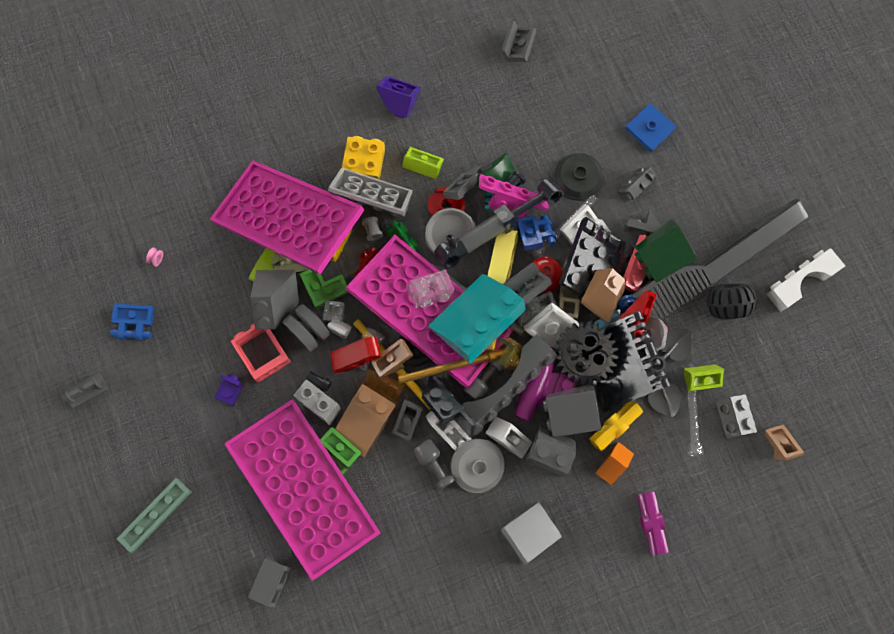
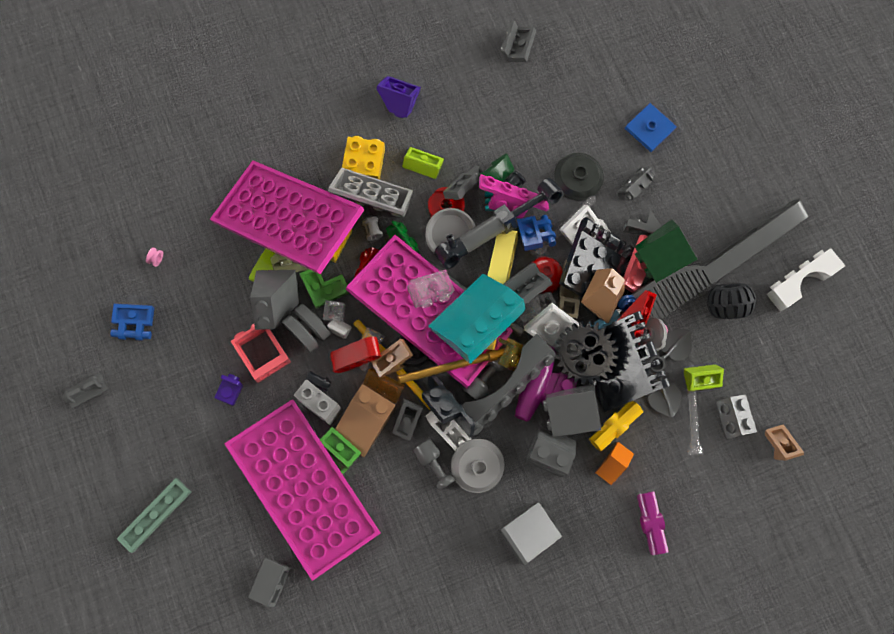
white slope [486,417,532,459] -> none

